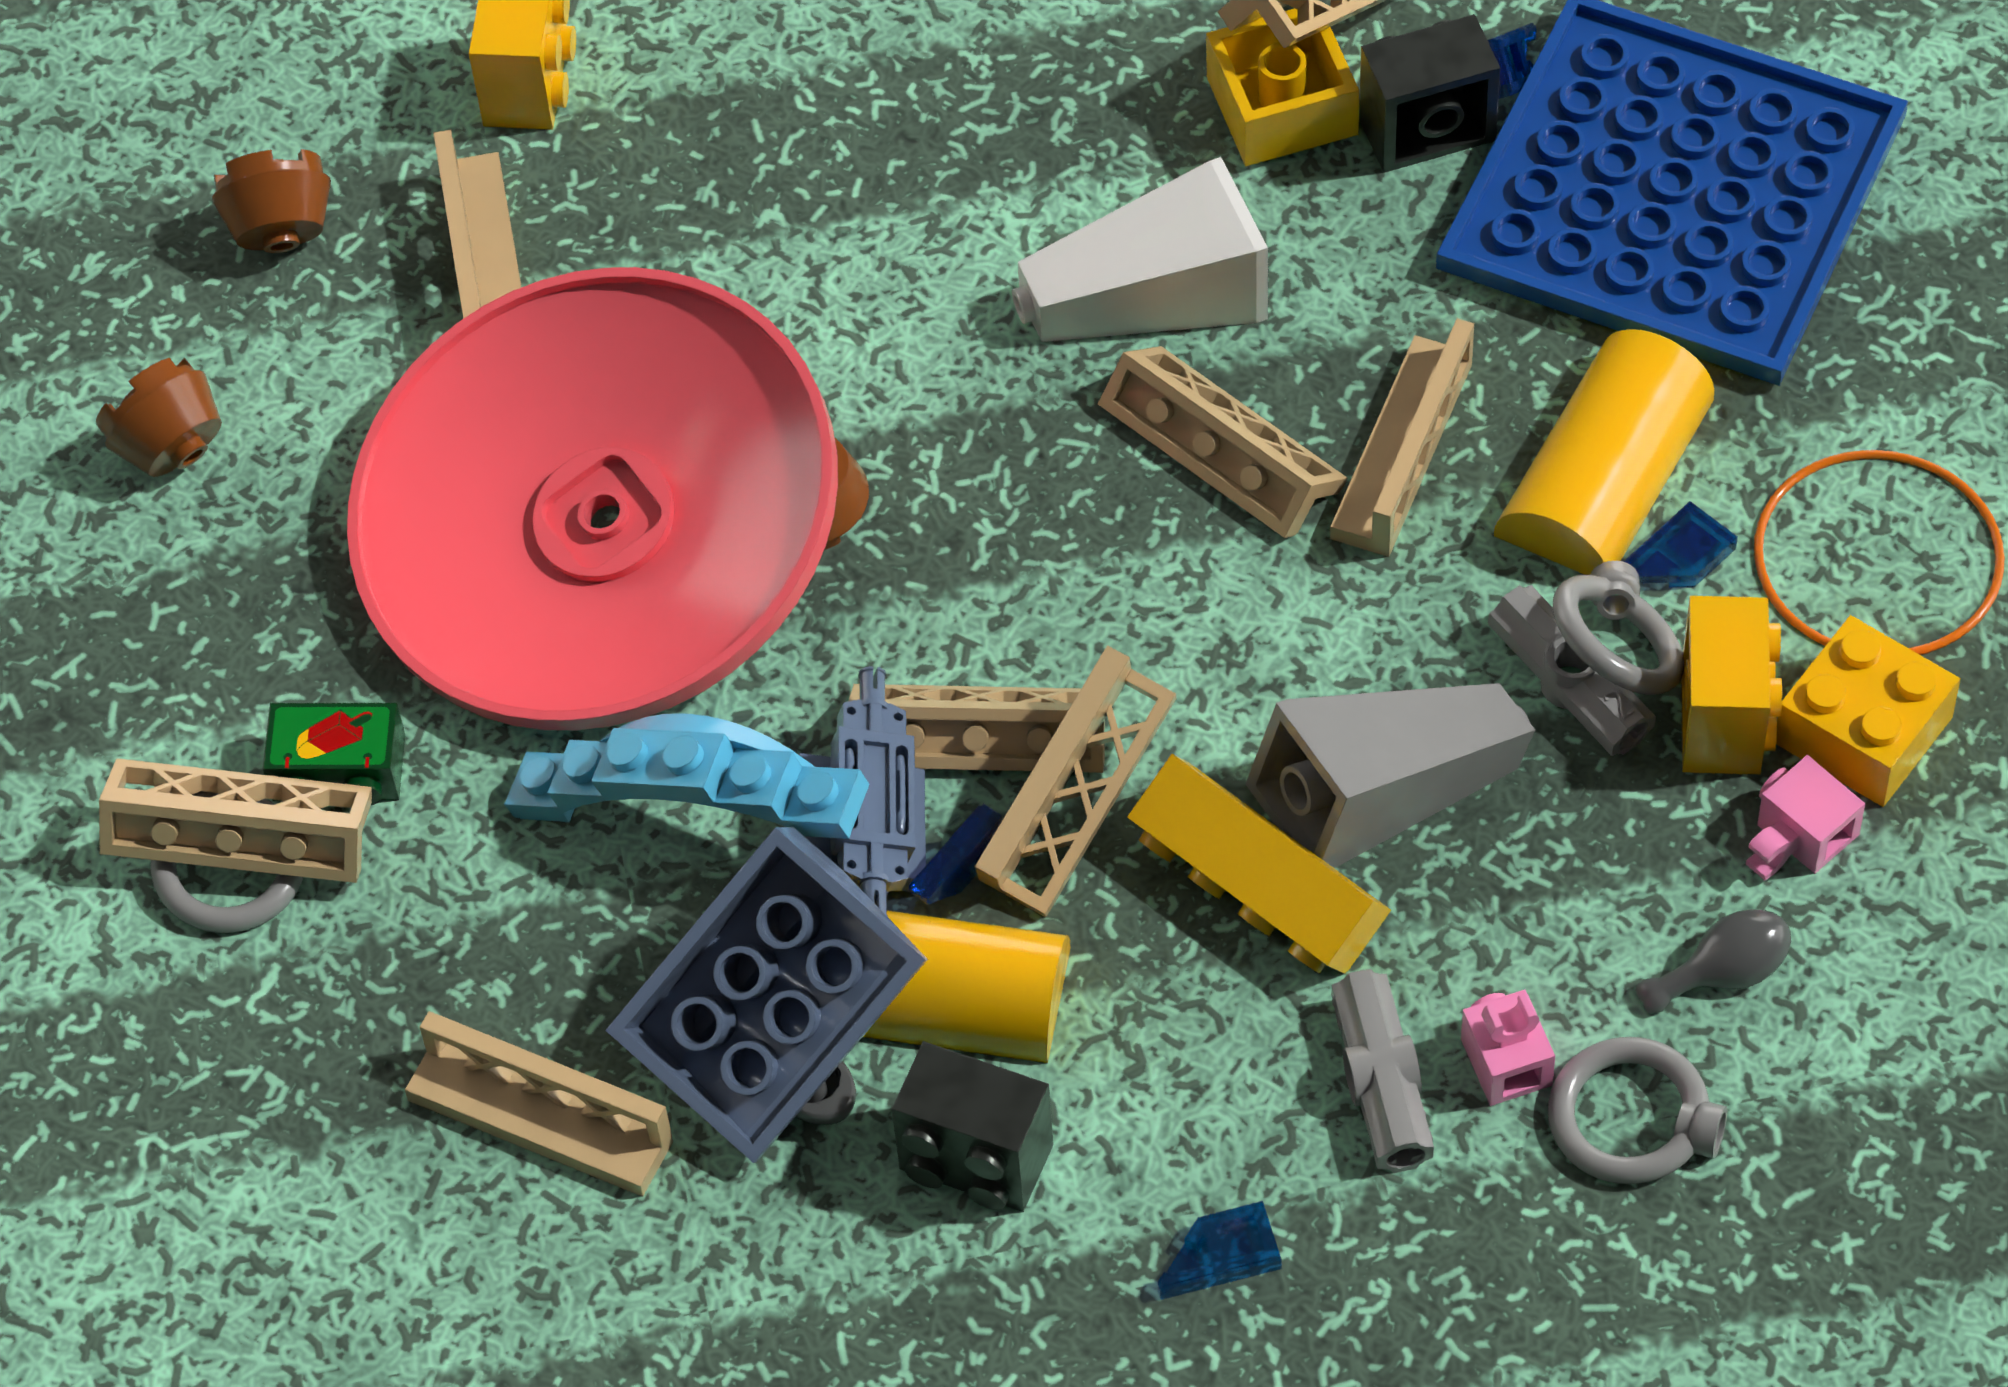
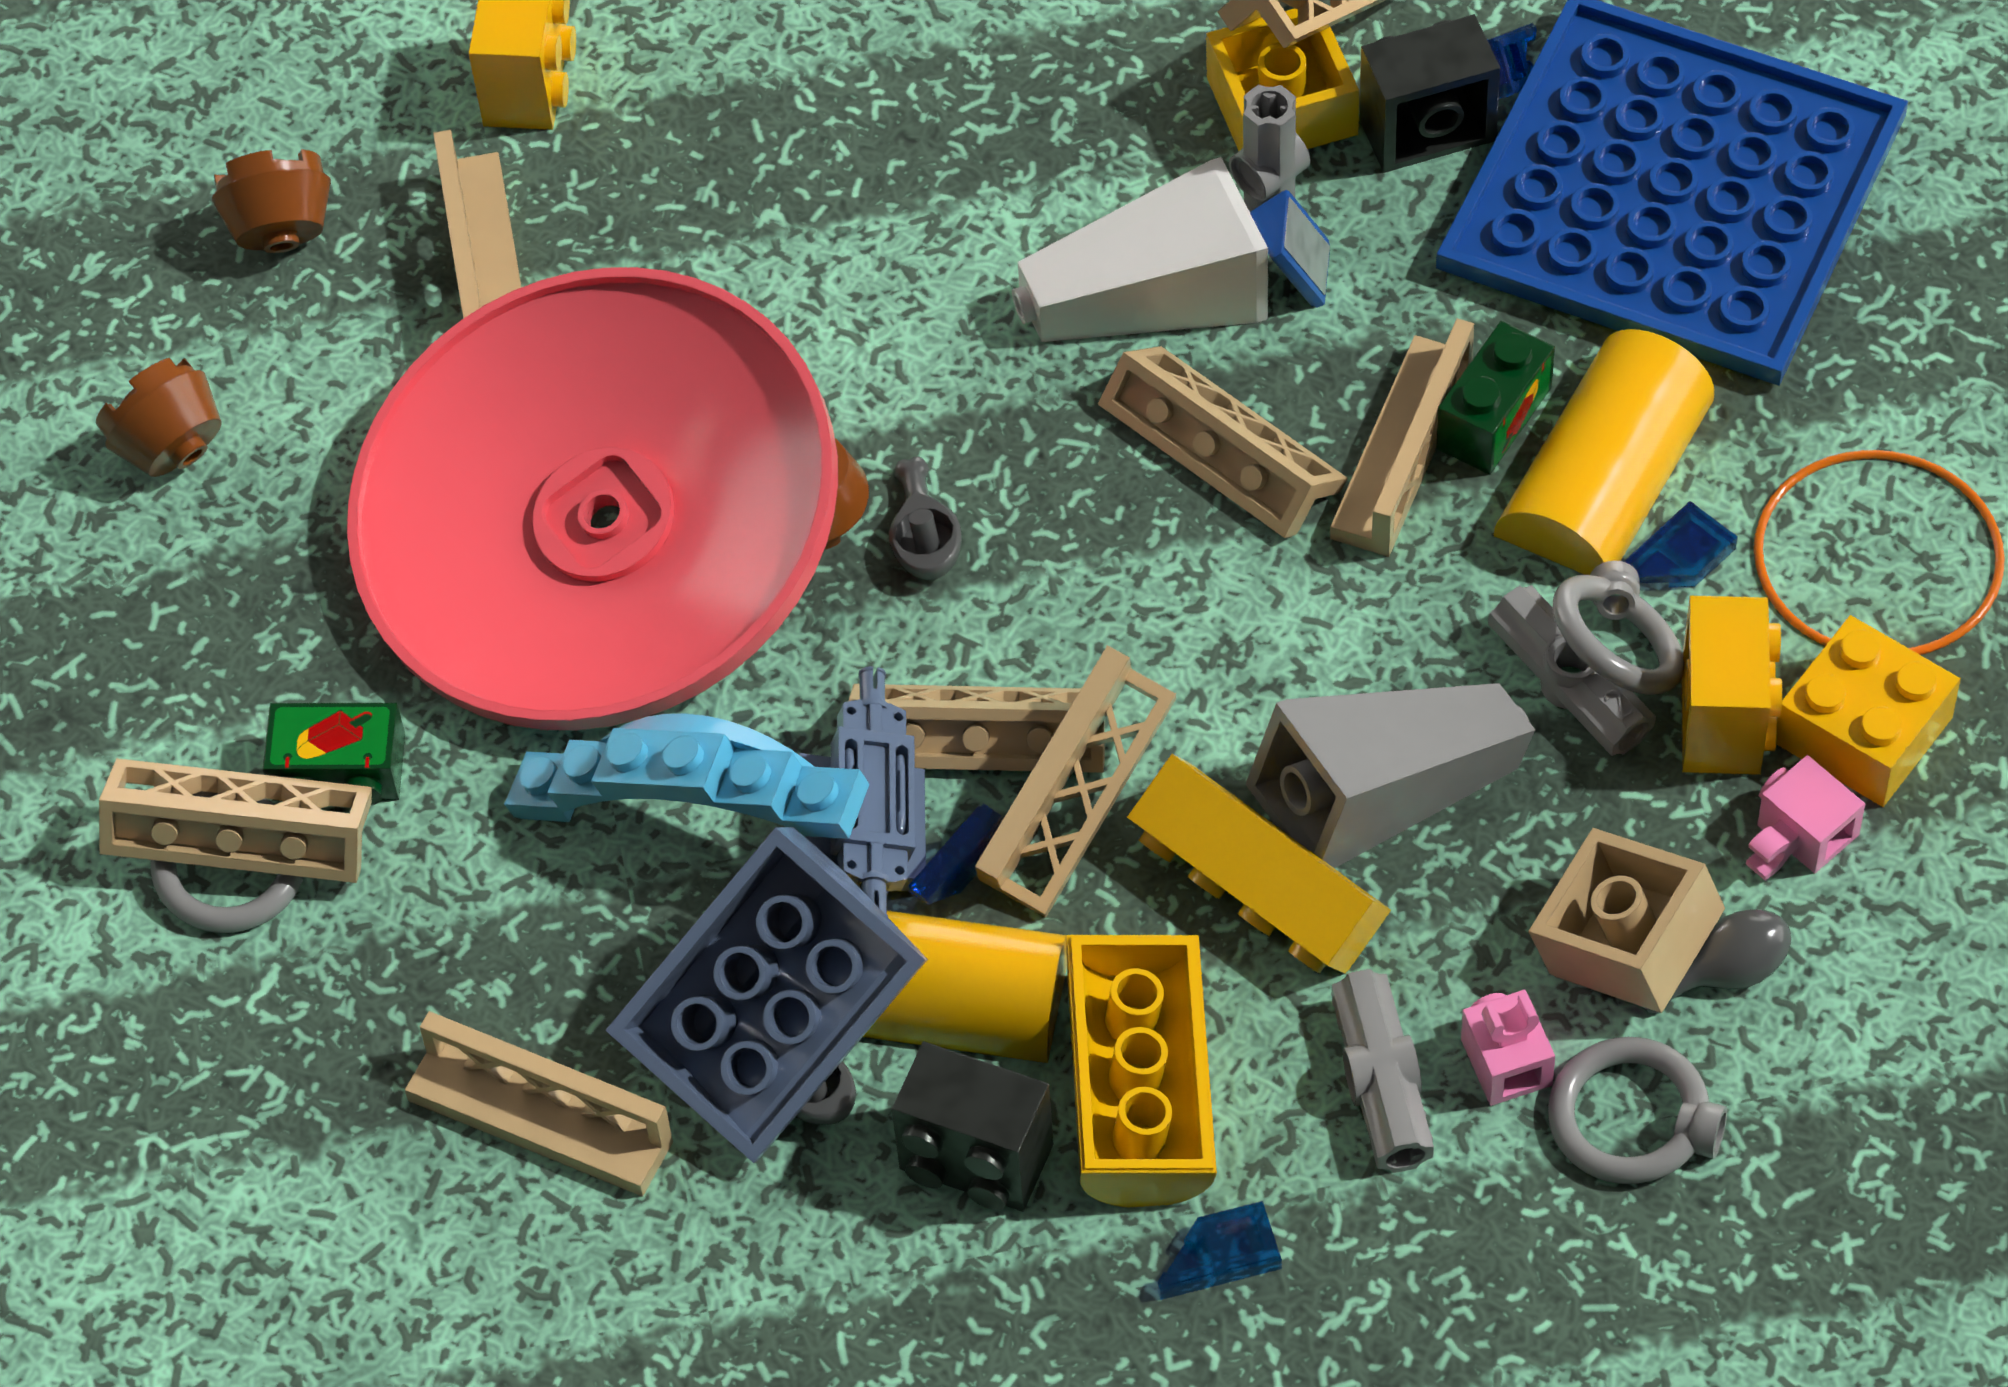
none -> dark grey piece [889,456,962,580]
none -> yellow brick [1066,935,1217,1207]
none -> light grey piece [1229,85,1310,212]
none -> slope [1250,190,1330,308]
none -> dark green brick [1436,321,1555,475]
none -> tan brick [1528,828,1725,1013]

